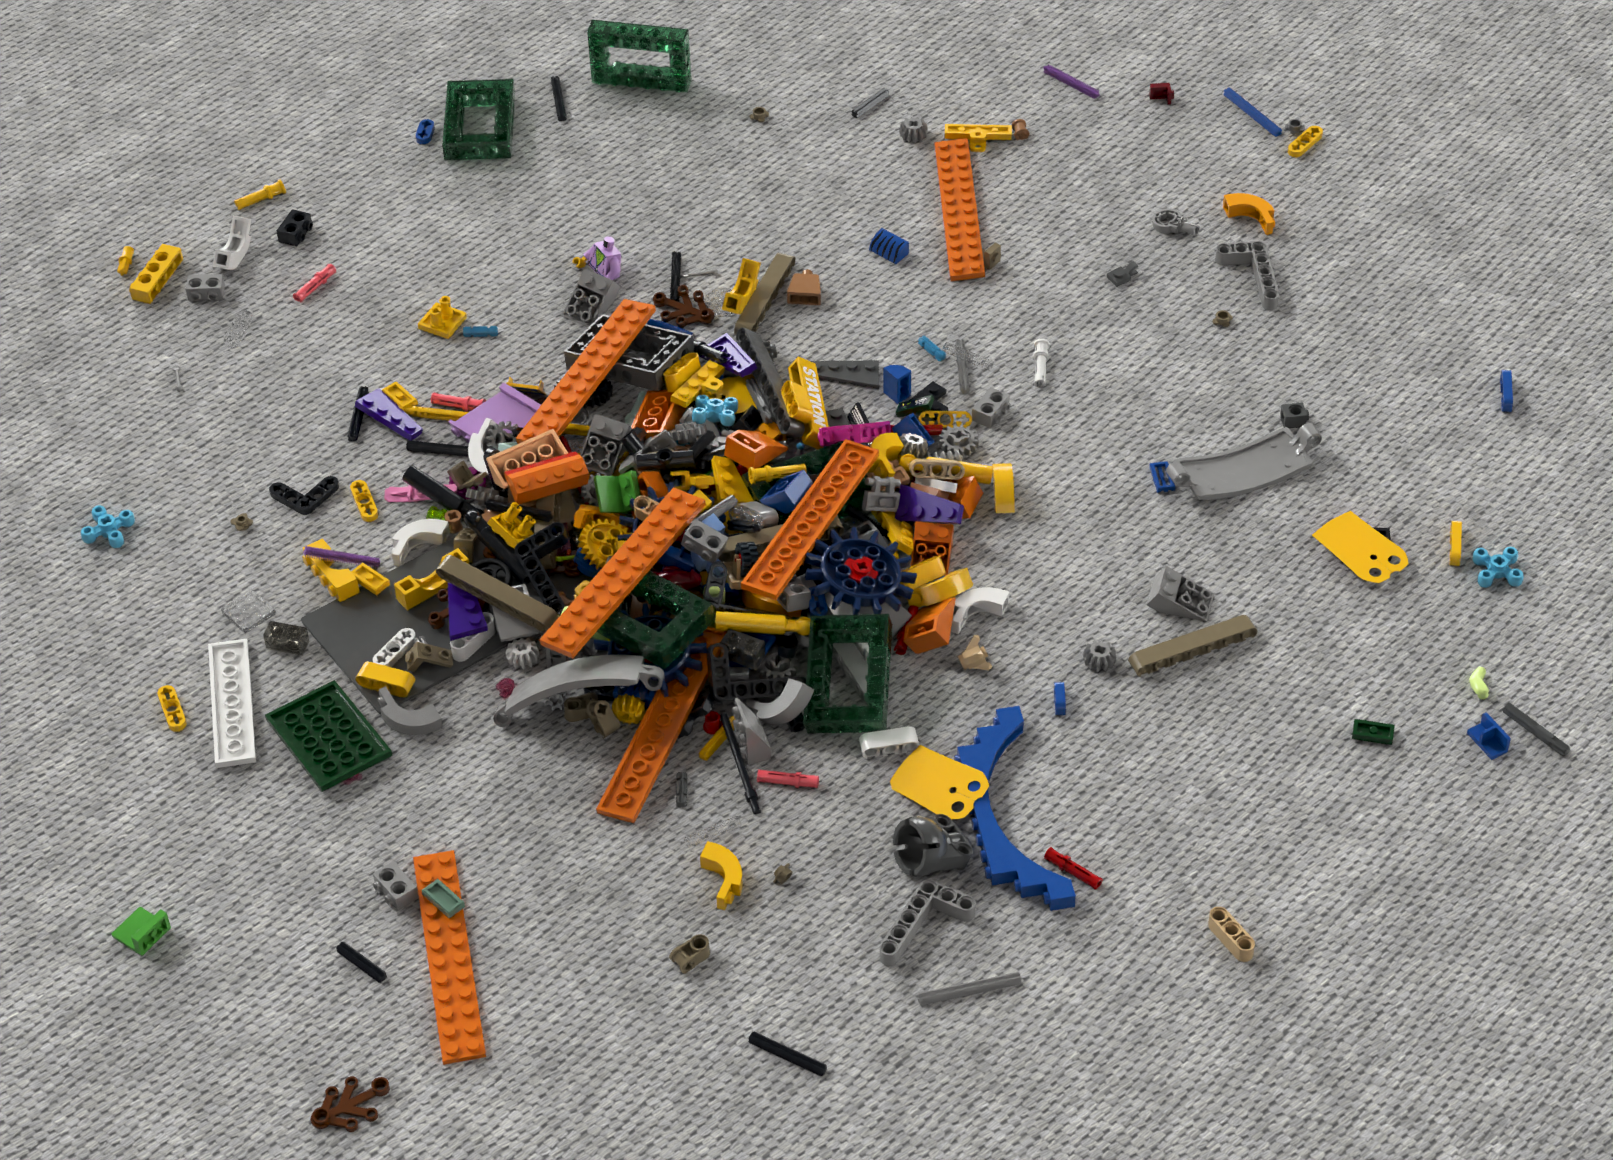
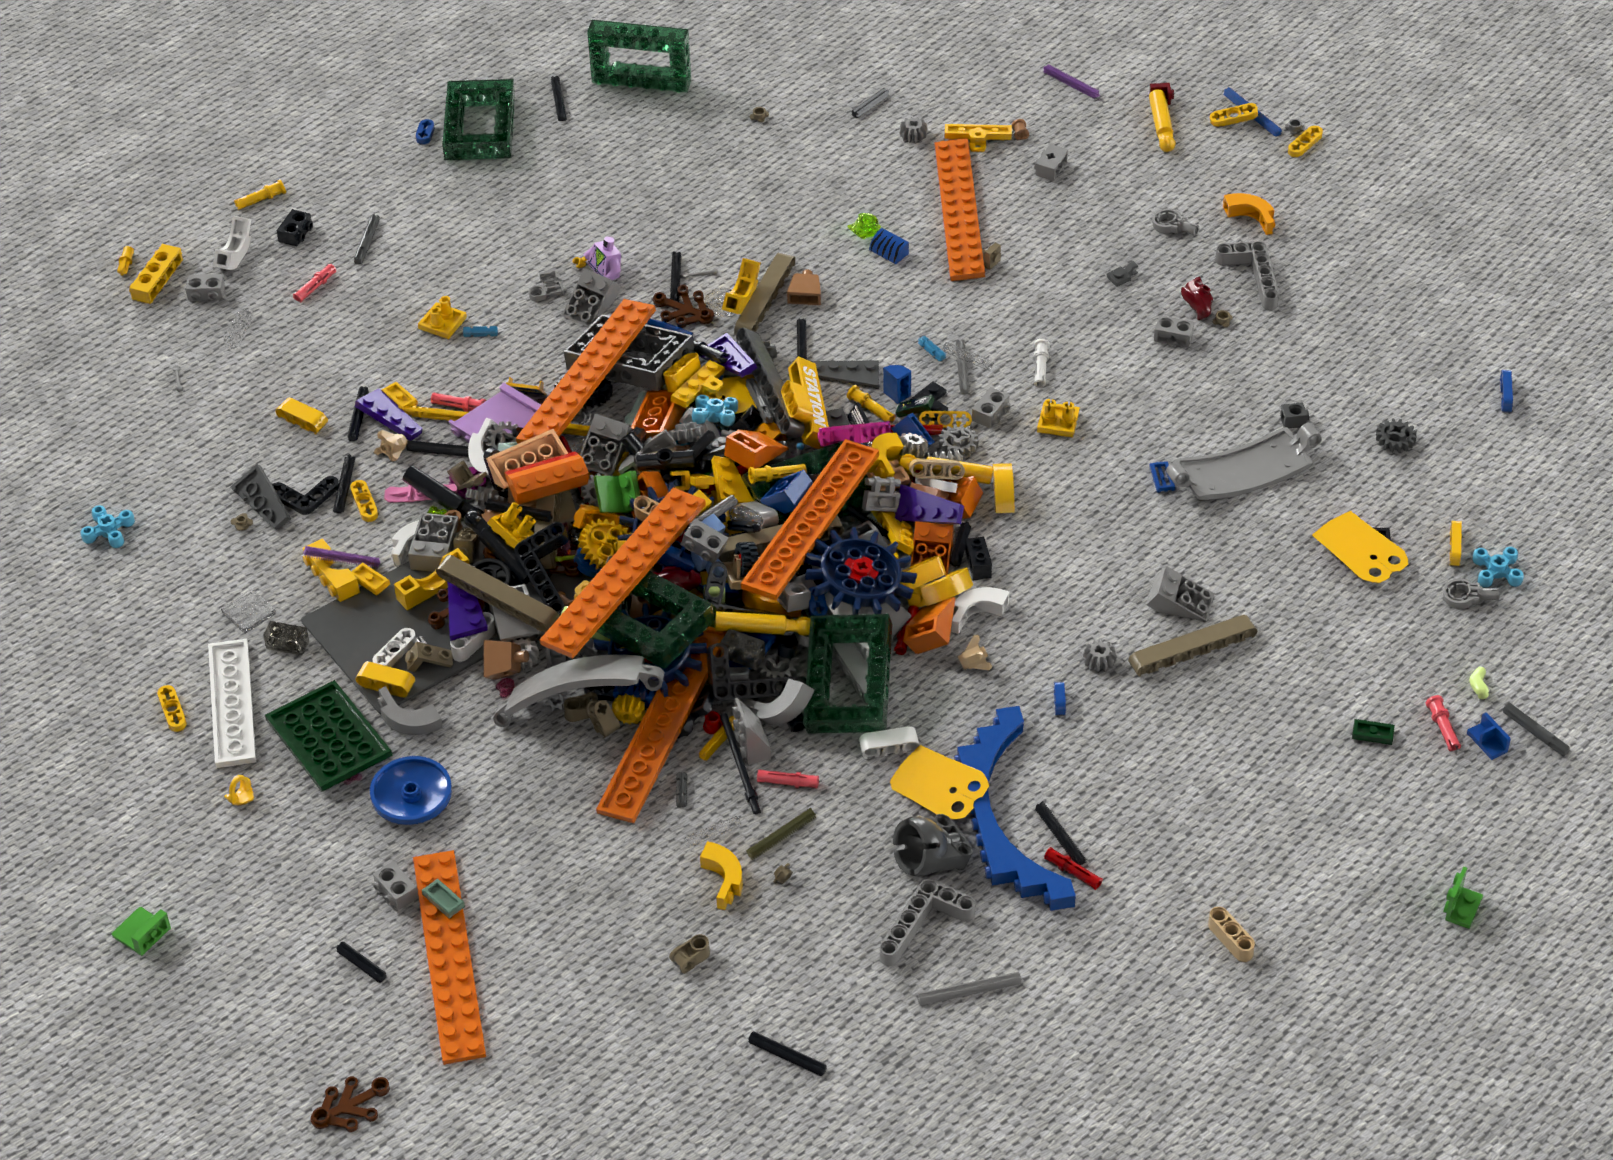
none -> yellow piece [224,775,254,806]
none -> dark grey wing [230,464,291,530]
none -> yellow beam [275,397,328,434]
none -> black axle [333,454,356,513]
none -> dark grey axle [354,214,380,264]
none -> blue dish [370,756,452,825]
none -> tan rock [374,430,408,462]
none -> light grey slope [408,513,459,572]
none -> medium nougat torso [484,640,529,680]
none -> light grey piece [529,269,565,302]
none -> olive axle [746,808,816,860]
none -> black axle [797,318,807,360]
none -> clear neon green piece [847,213,881,239]
none -> yellow pin [847,385,896,423]
none -> black axle [950,522,971,567]
none -> black brick [965,536,992,581]
none -> light grey brick [1034,144,1068,181]
none -> black axle [1035,801,1087,866]
none -> yellow plate [1037,399,1080,438]
none -> yellow piece [1149,89,1176,152]
none -> light grey brick [1154,315,1194,348]
none -> dark red animal [1181,276,1213,320]
none -> yellow beam [1210,103,1258,127]
none -> dark grey gear [1376,418,1417,453]
none -> coral pin [1425,695,1461,751]
none -> light grey pin [1443,578,1499,609]
none -> bright green bracket [1443,866,1483,929]

